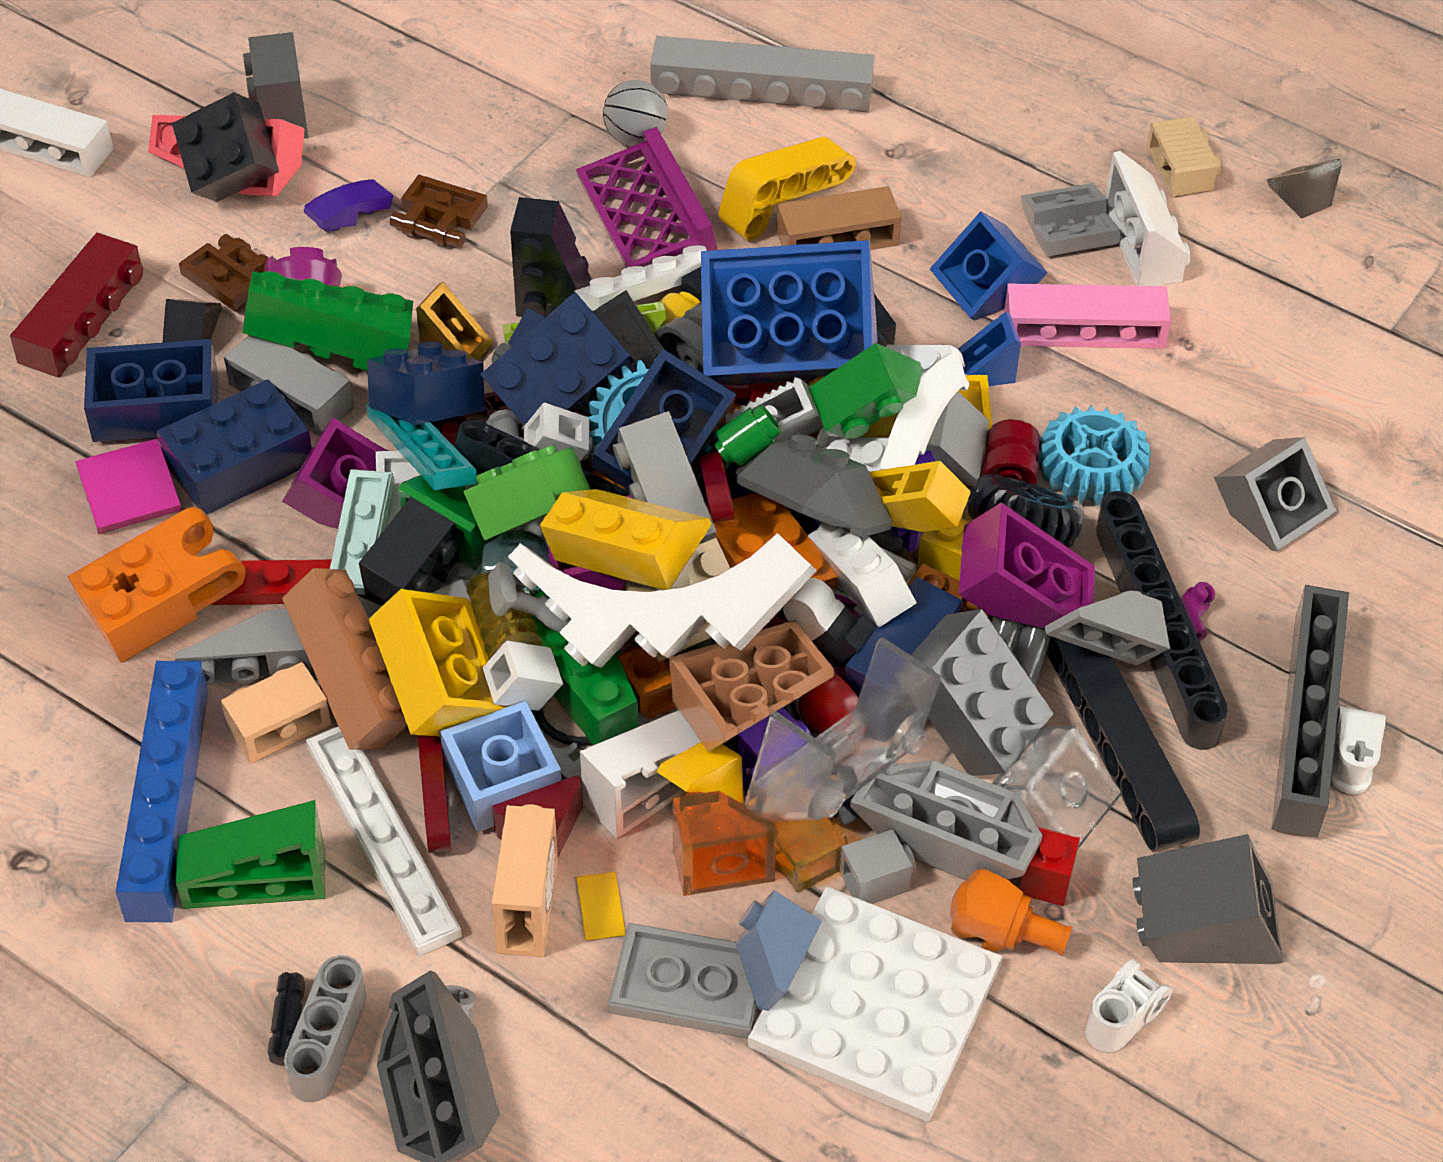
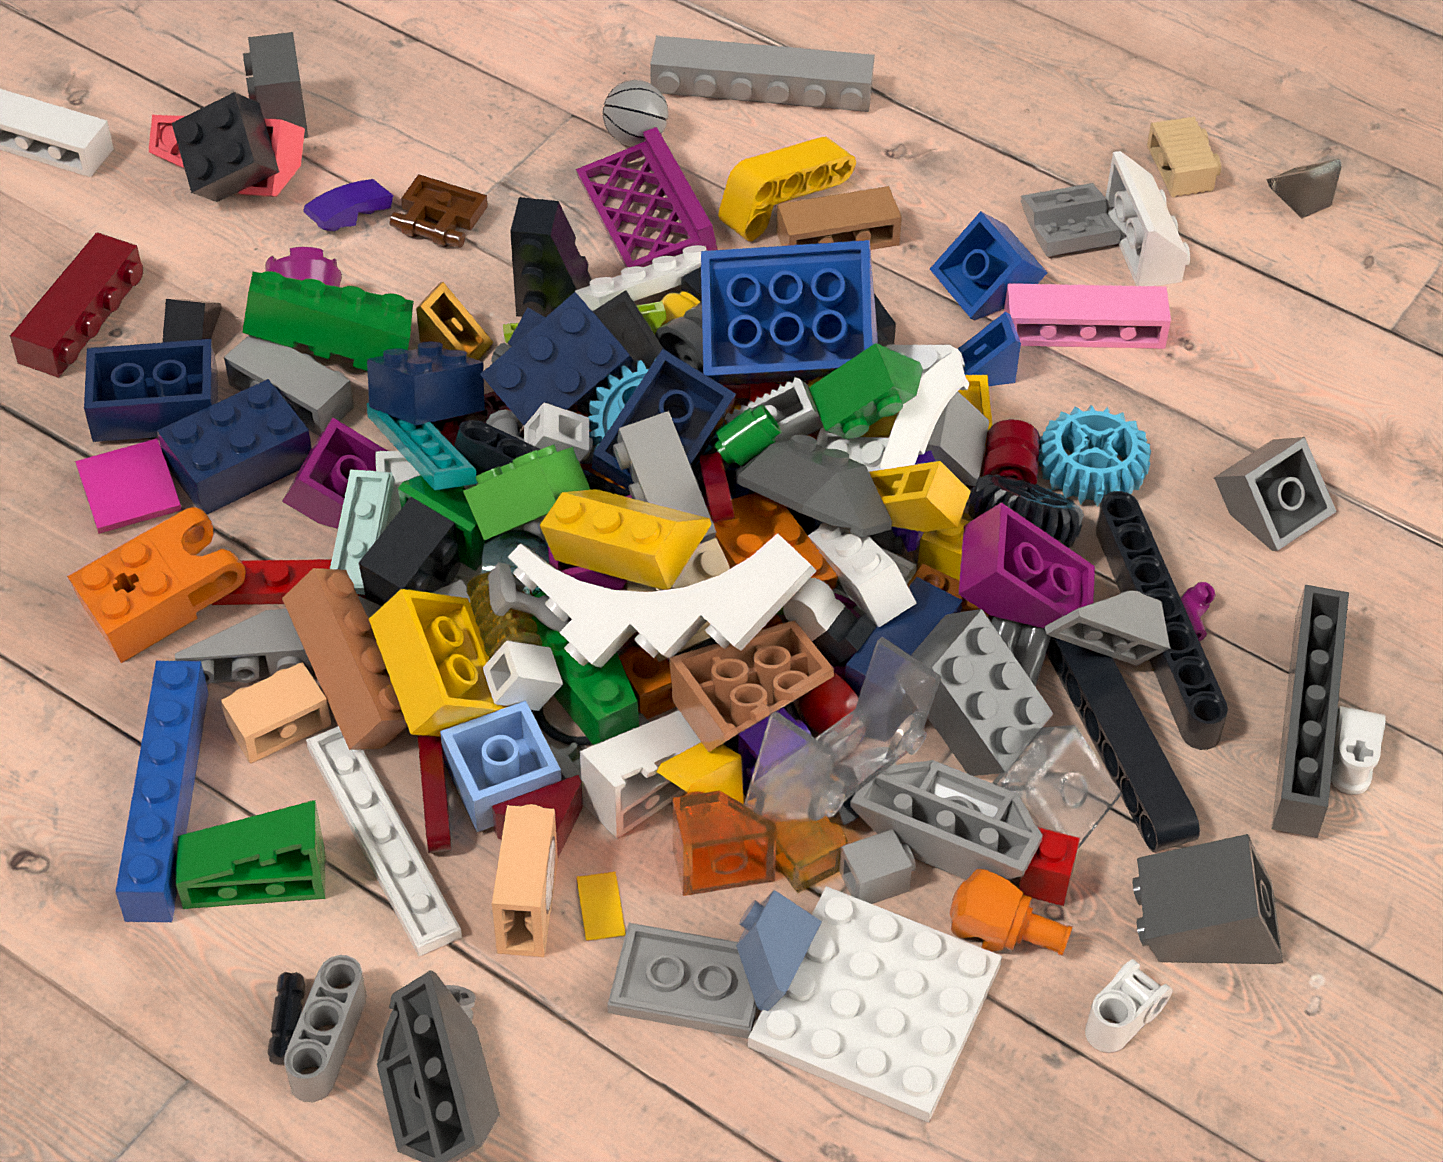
reddish brown plate [179,234,269,311] -> none

